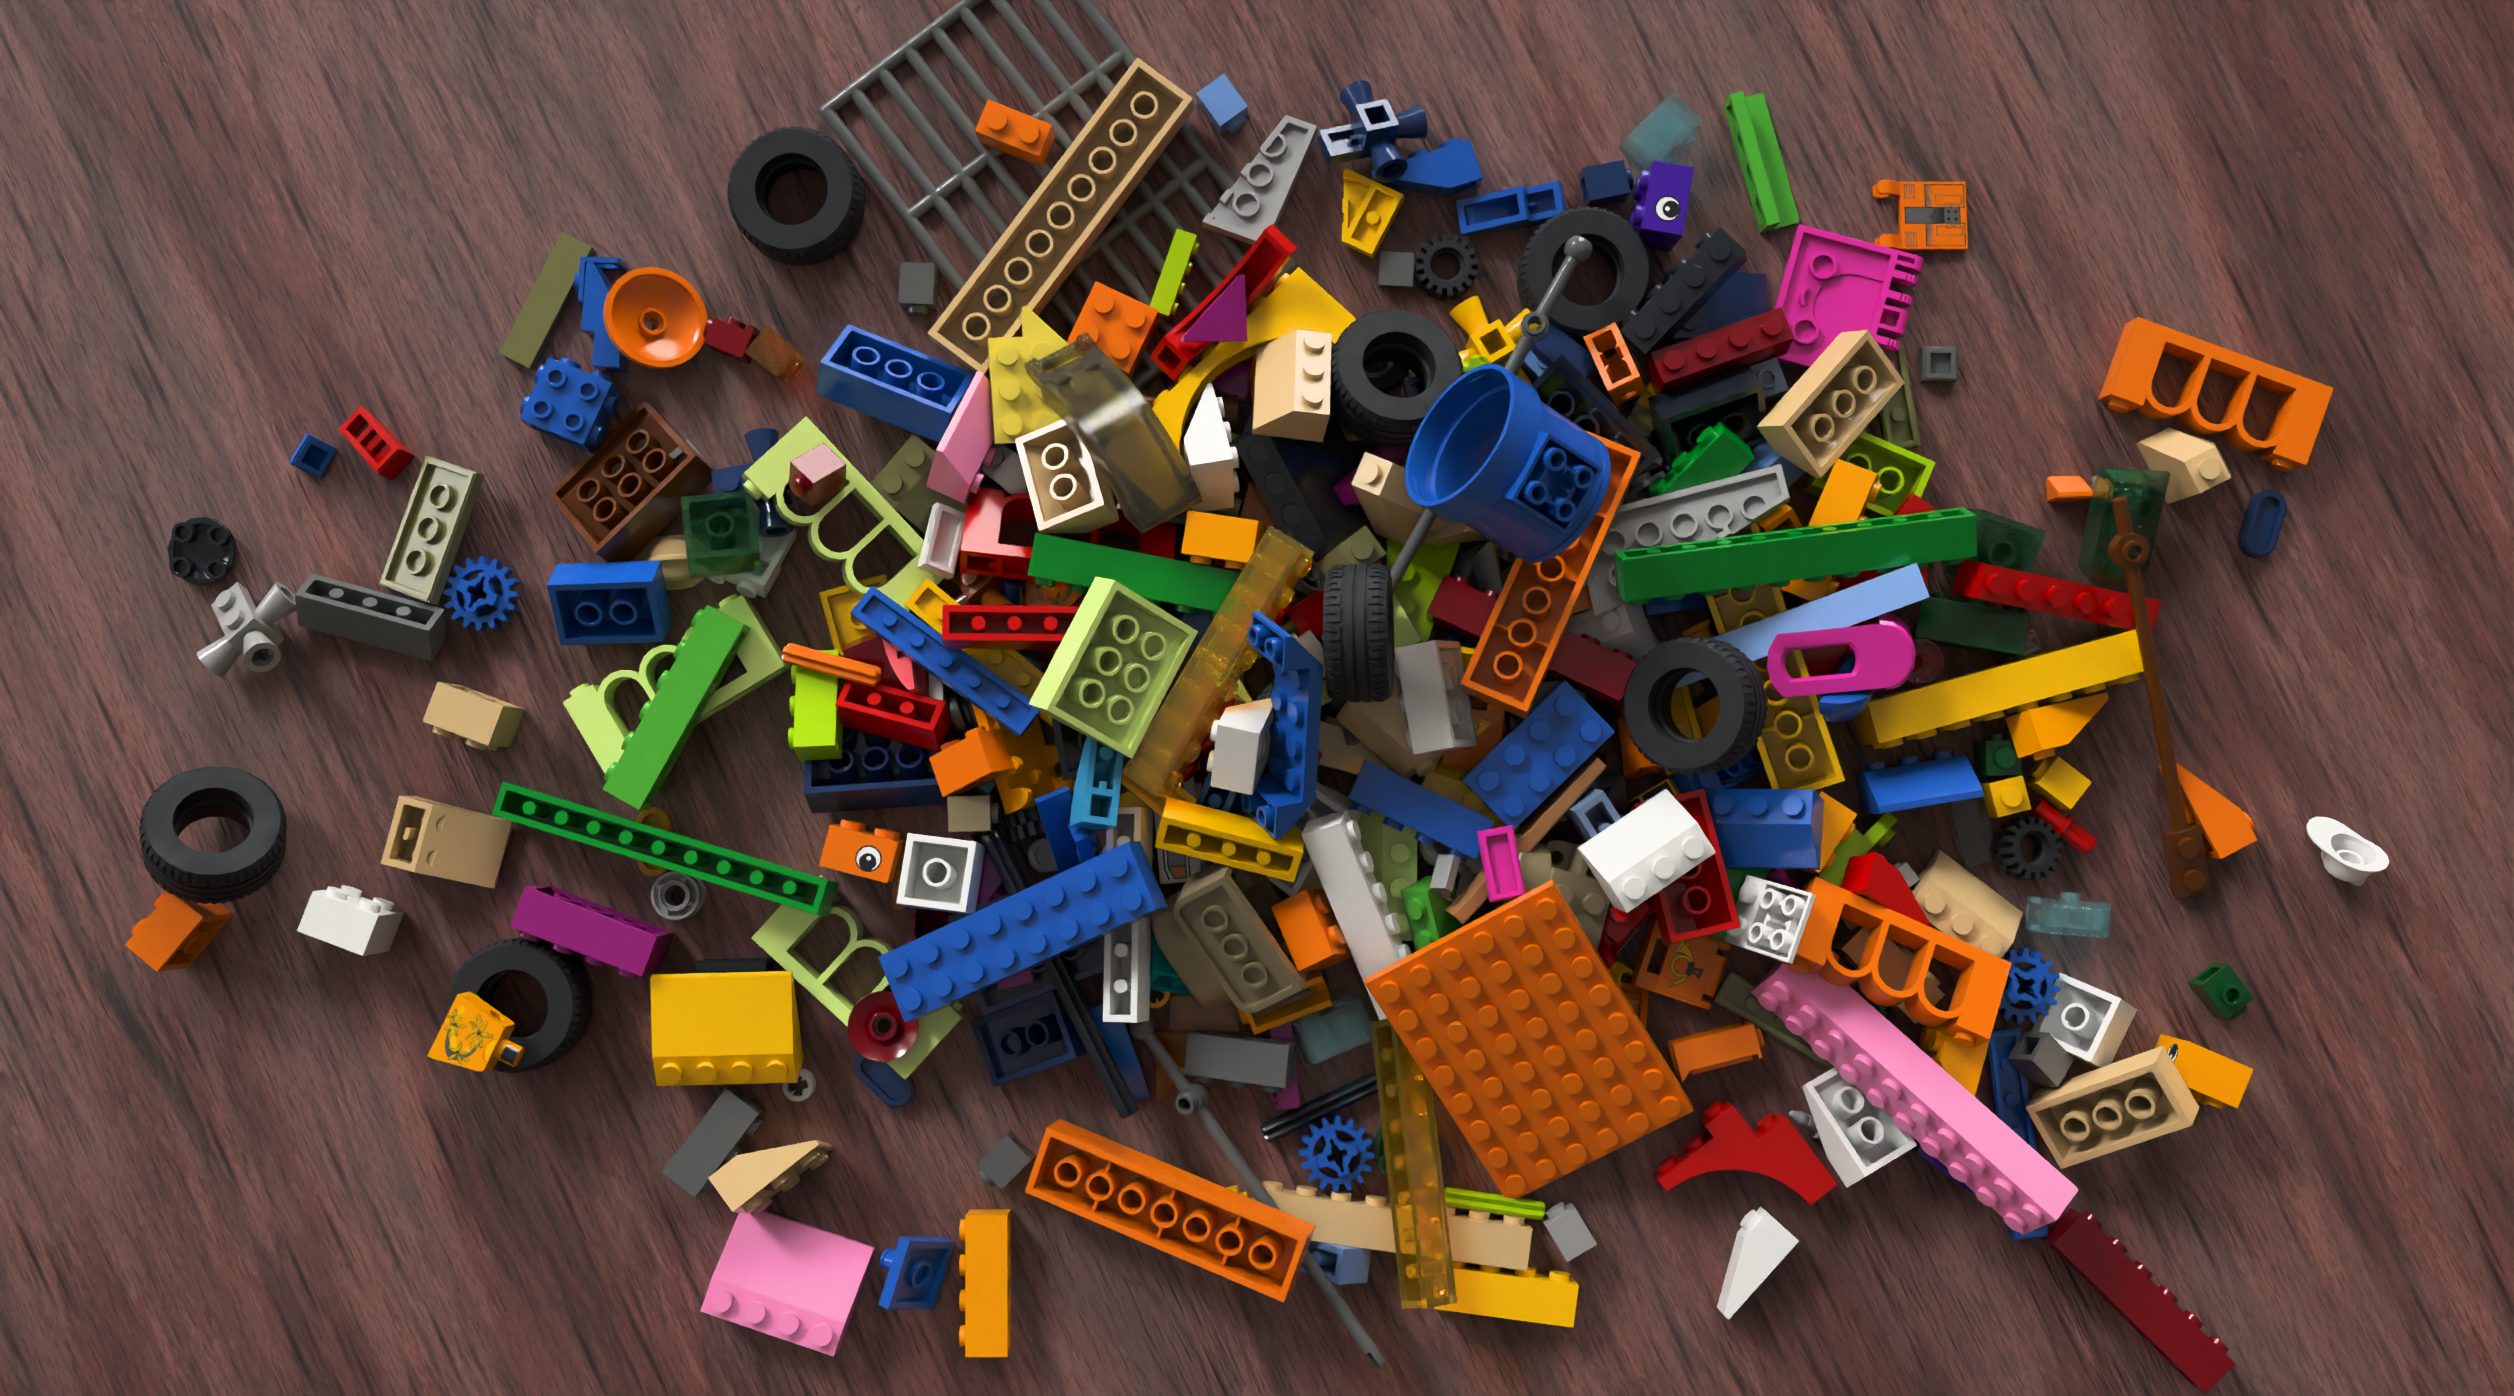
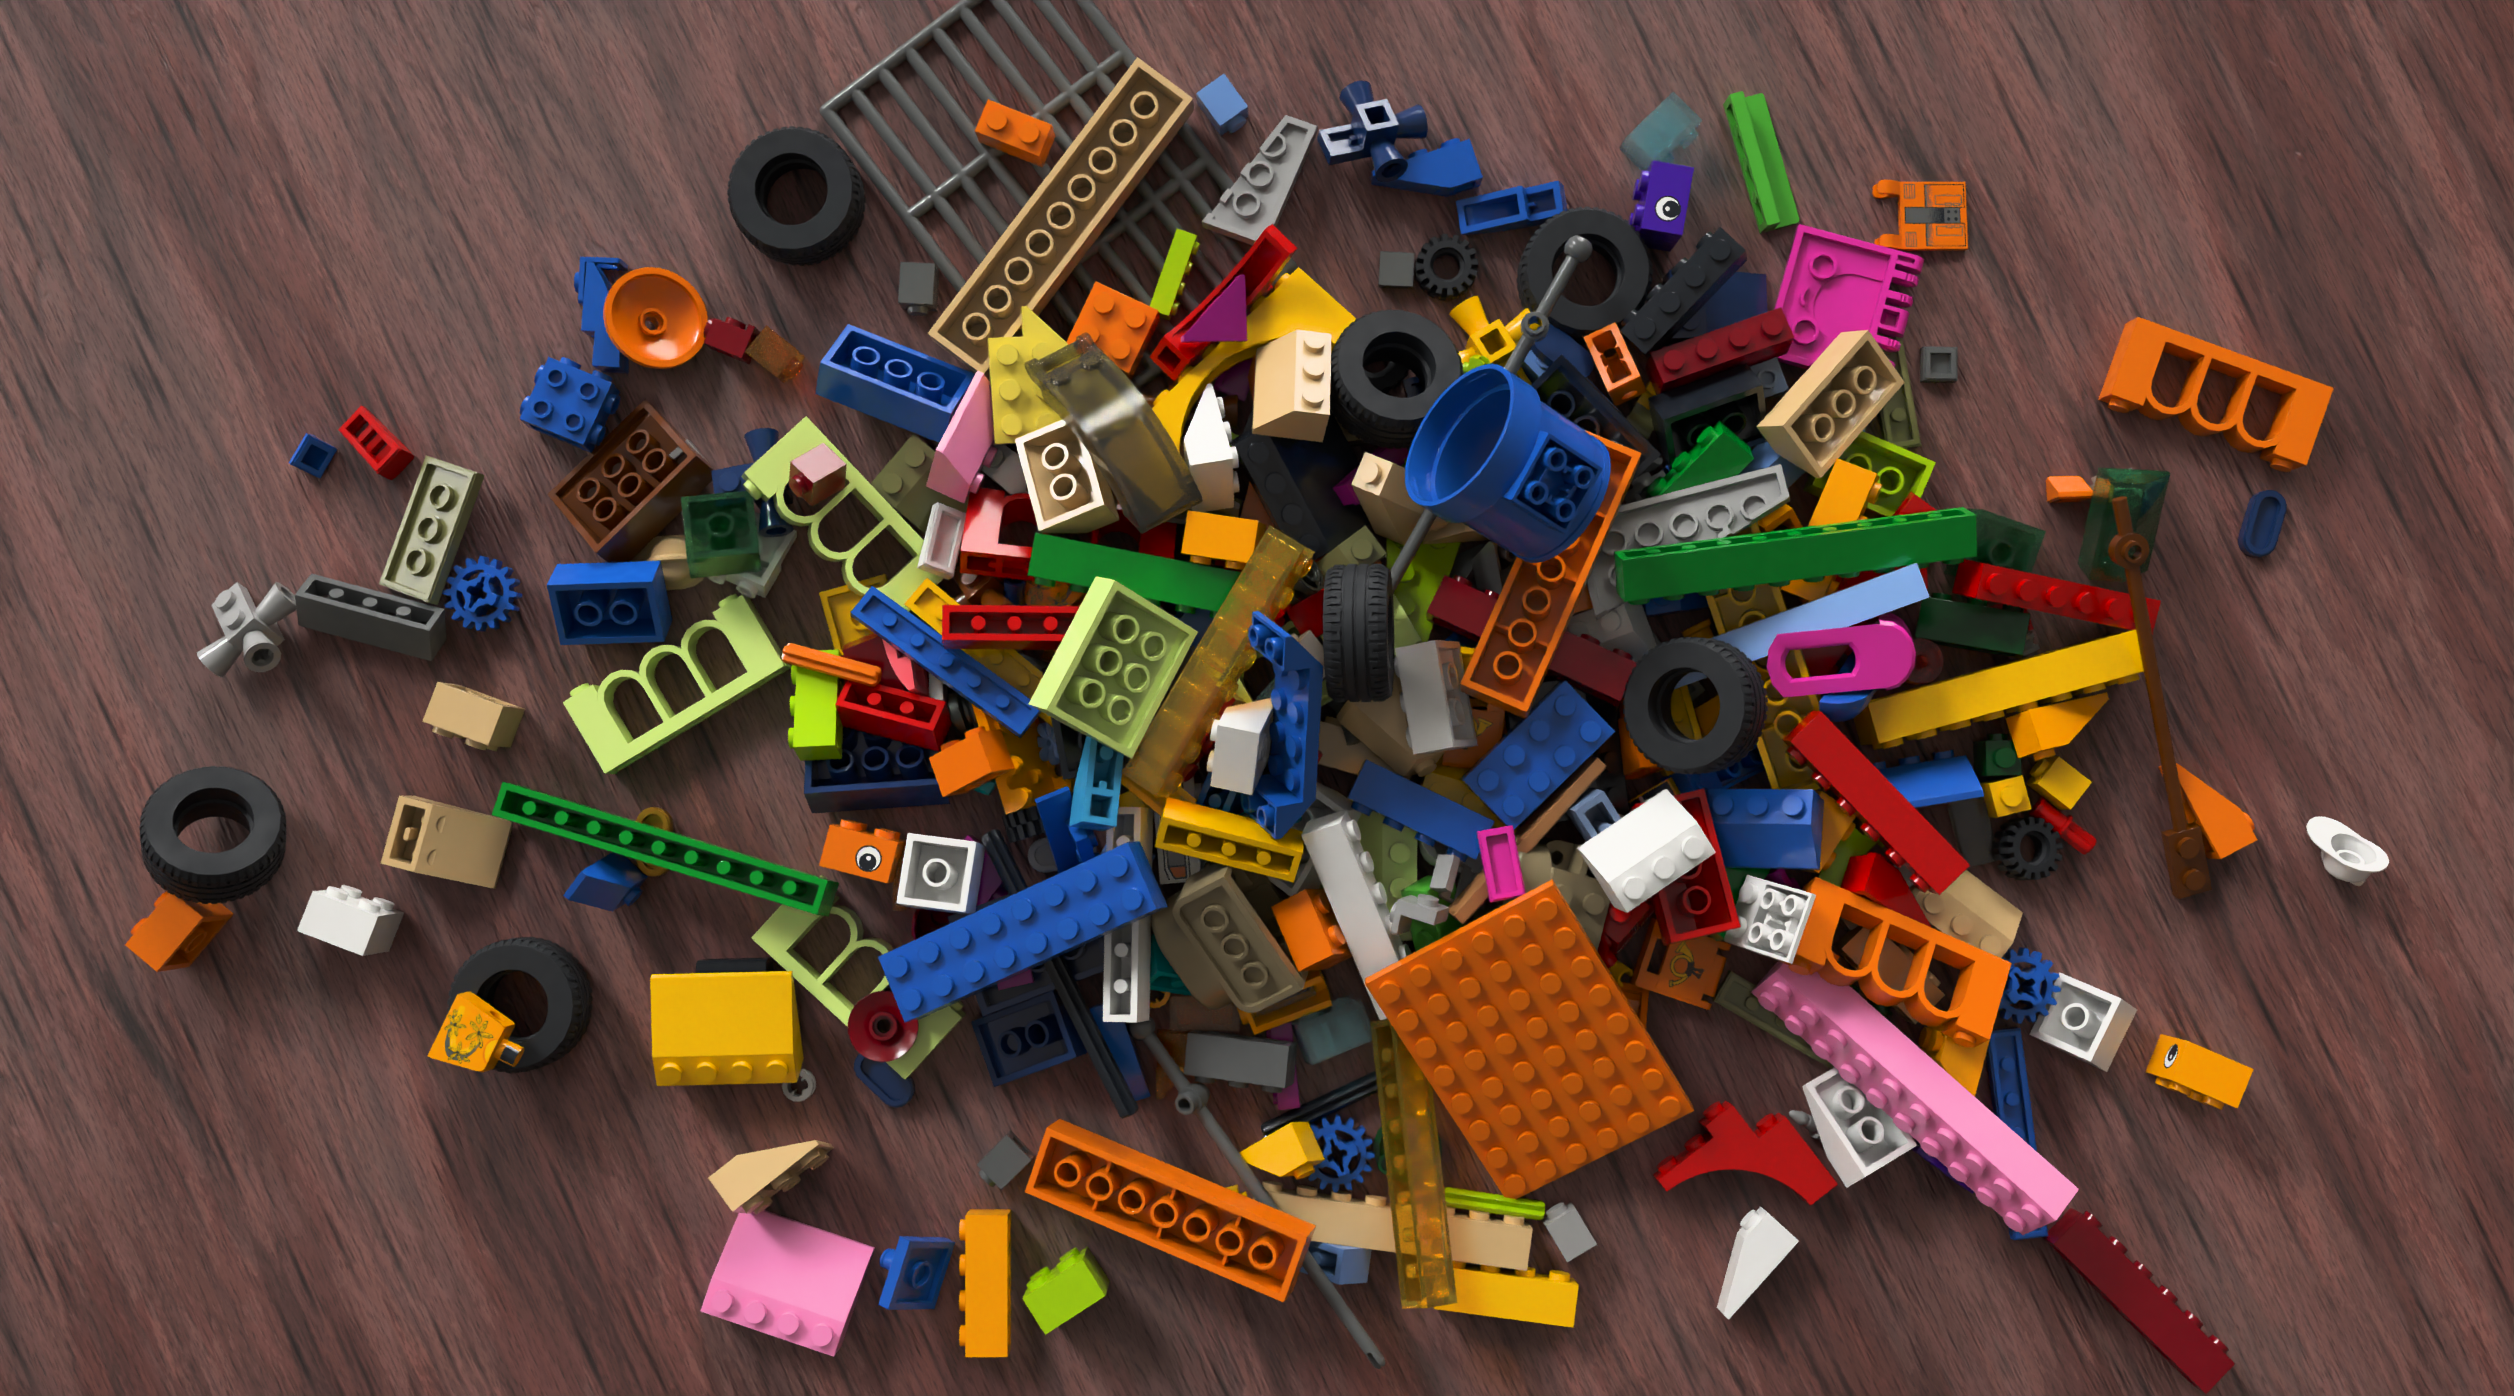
black dish [167,517,238,585] -> none
olive tile [499,232,595,370] -> none
magenta brick [510,884,674,979] -> none
bright green brick [602,605,751,810] -> none
light grey wheel [651,871,706,920] -> none
dark grey brick [661,1084,766,1198] -> none
dark tan brick [947,795,1004,832] -> none
yellow wing [1342,168,1405,258] -> none
dark blue brick [1578,159,1634,208] -> none
orange window [1666,1021,1765,1083] -> none
dark grey brick [2007,1031,2074,1087] -> none
clear light blue brick [2025,892,2111,938] -> none
tan brick [2026,1046,2199,1169] -> none
tan slope [2136,427,2231,504] -> none
dark green brick [2188,962,2254,1019] -> none
none -> blue slope [563,852,648,912]
none -> lime brick [1022,1246,1110,1335]
none -> medium blue plant [1037,722,1060,765]
none -> yellow slope [1239,1122,1325,1180]
none -> light grey bracket [1389,894,1450,935]
none -> red brick [1782,710,1970,895]

